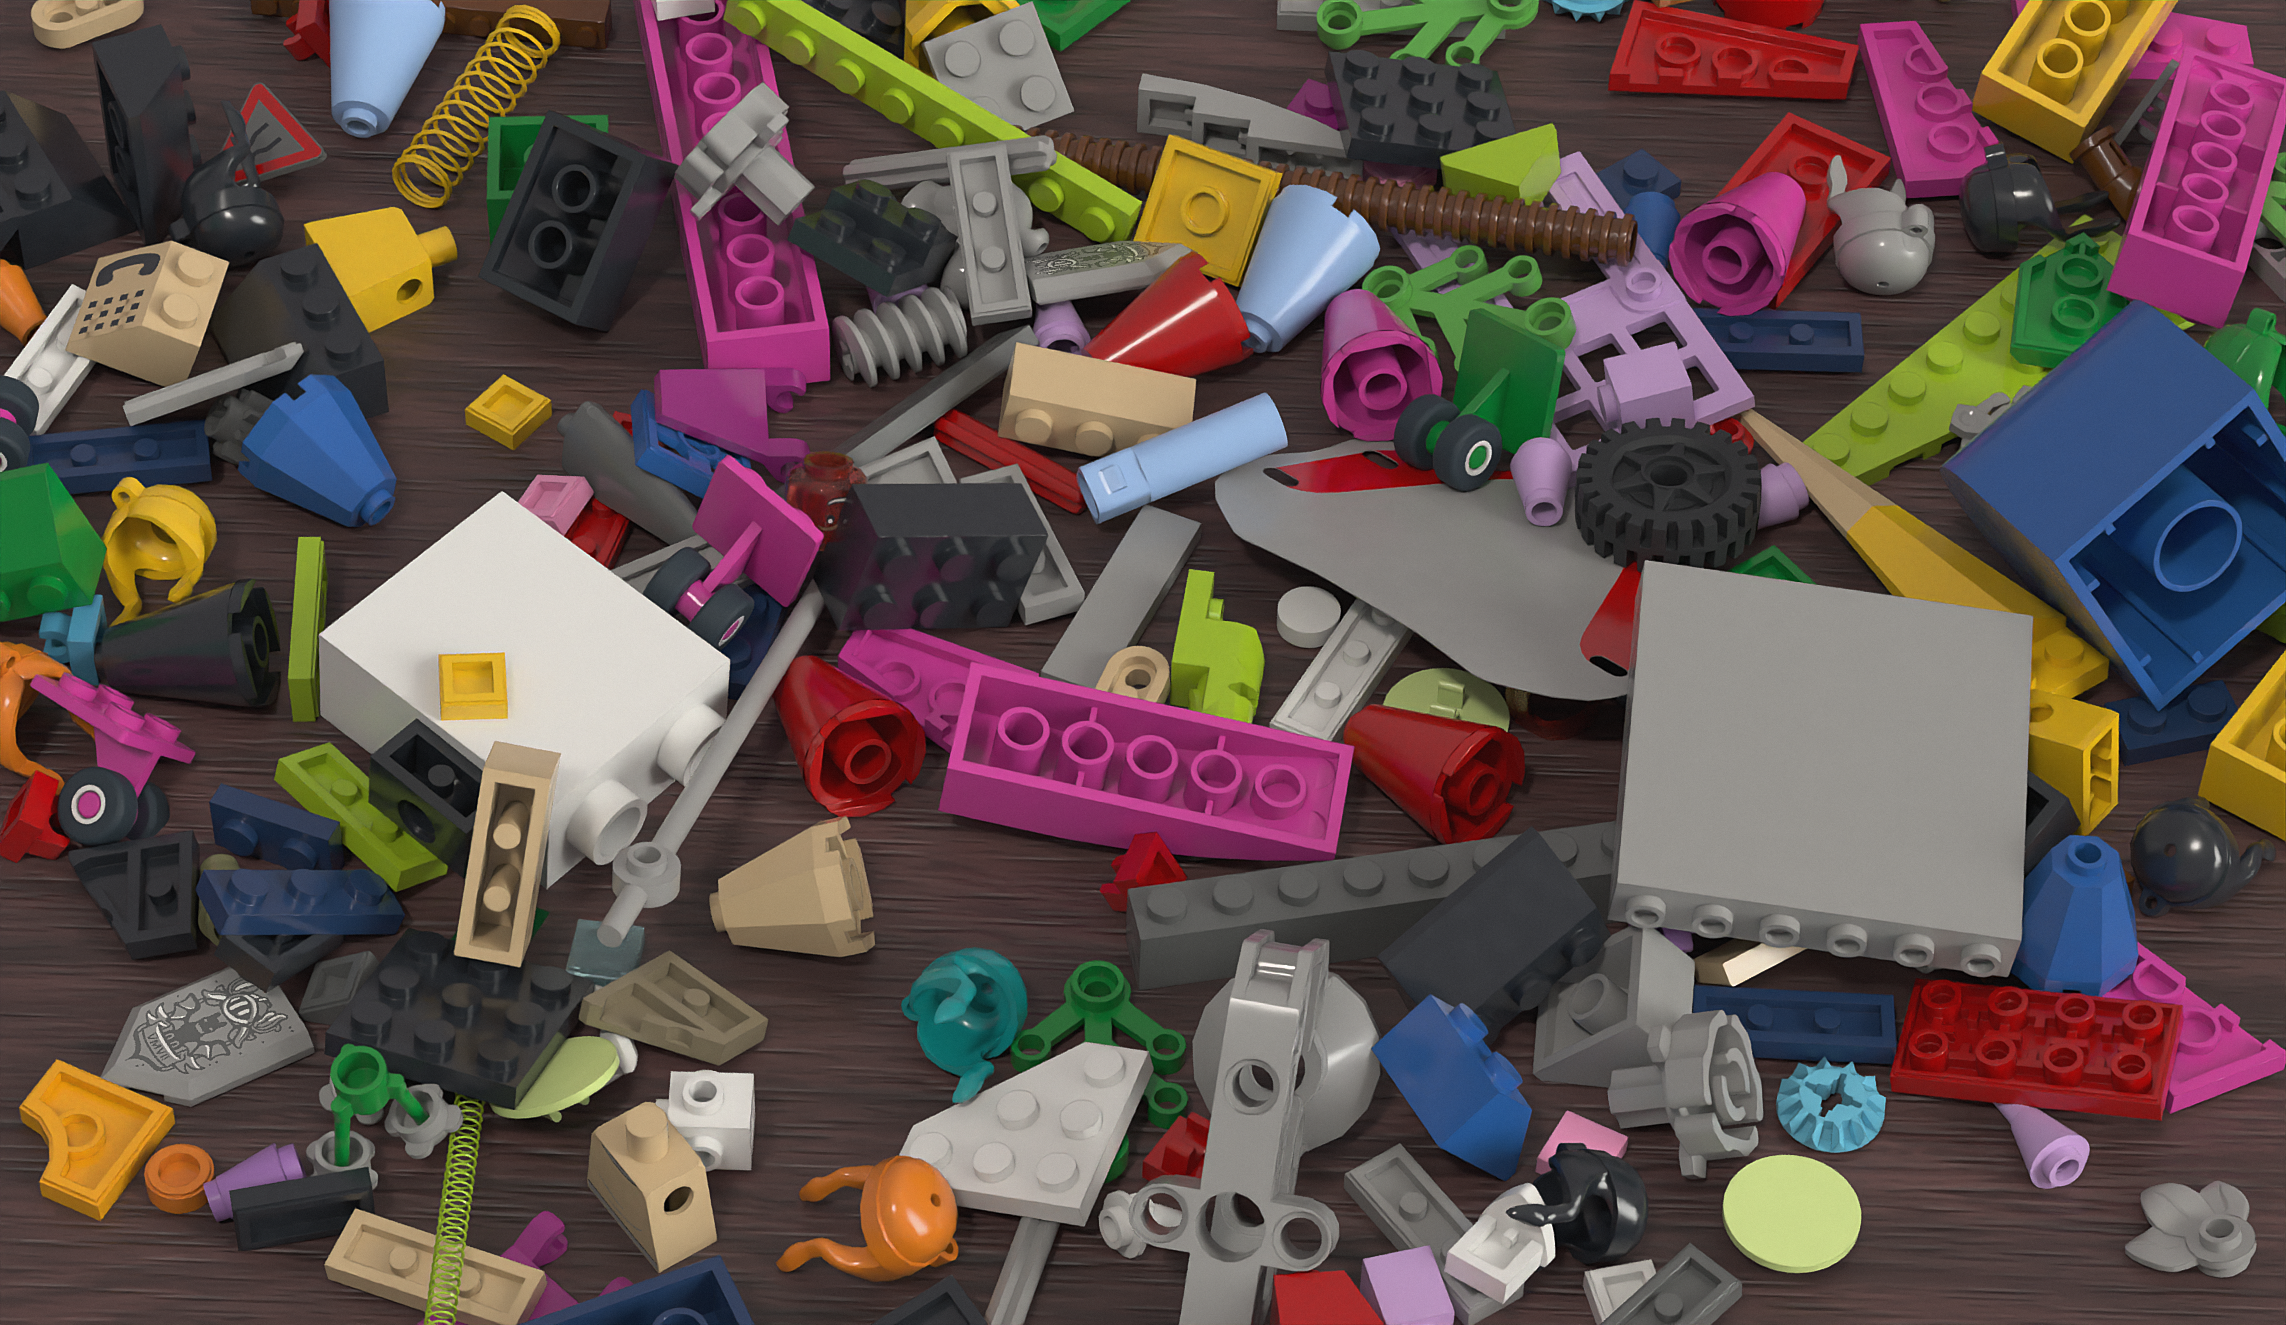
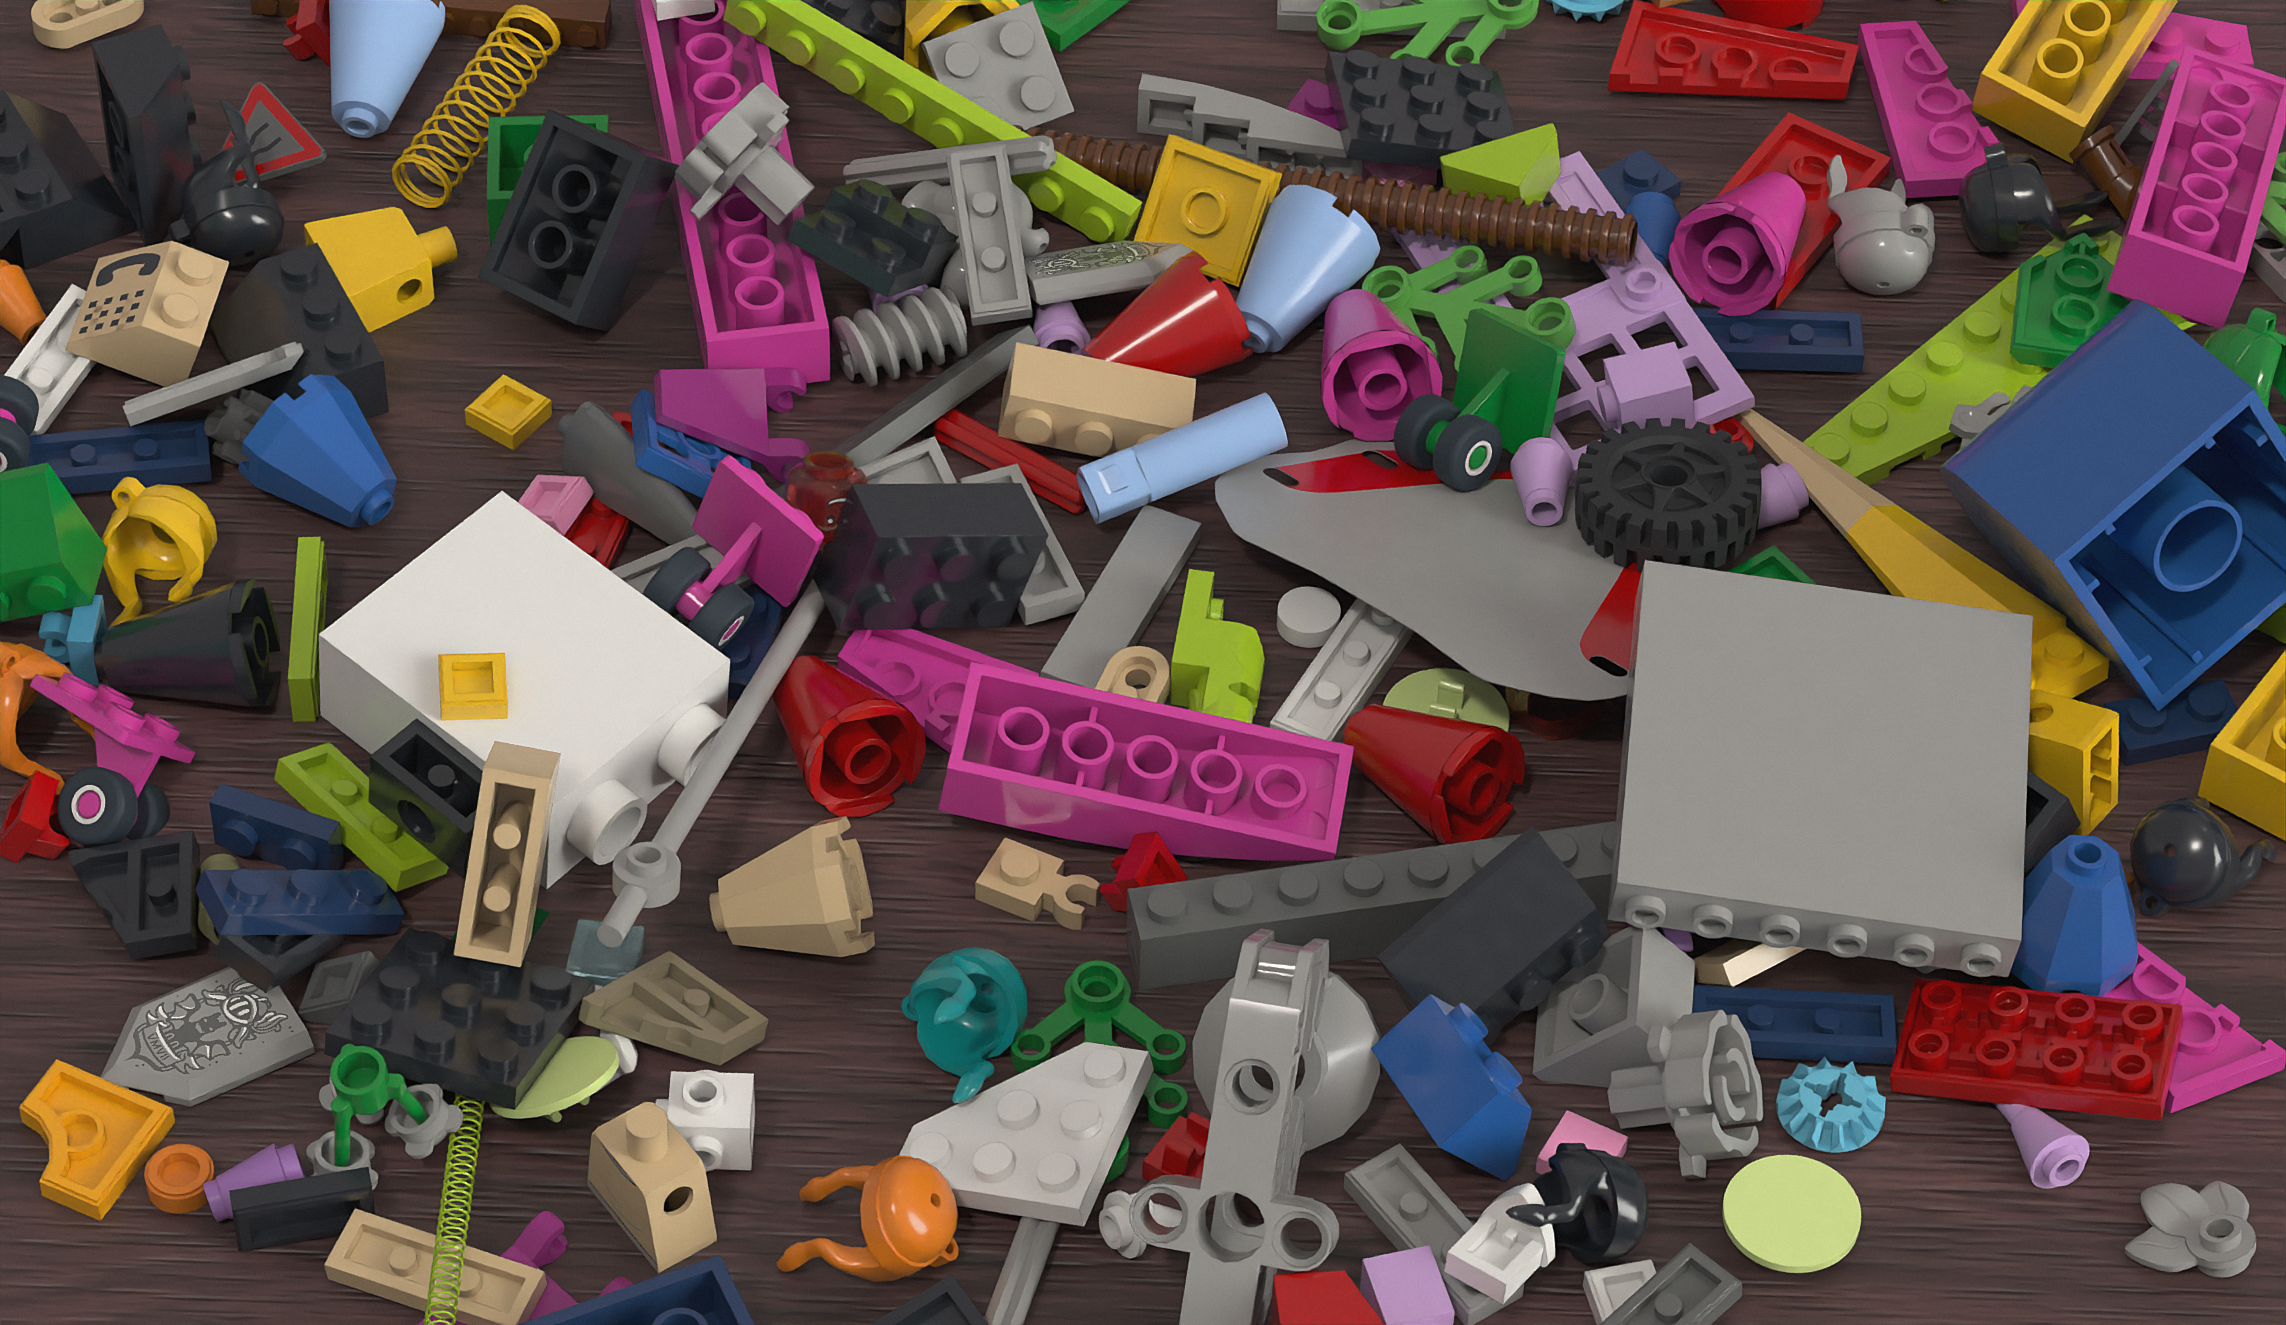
none -> tan plate [975,837,1100,930]

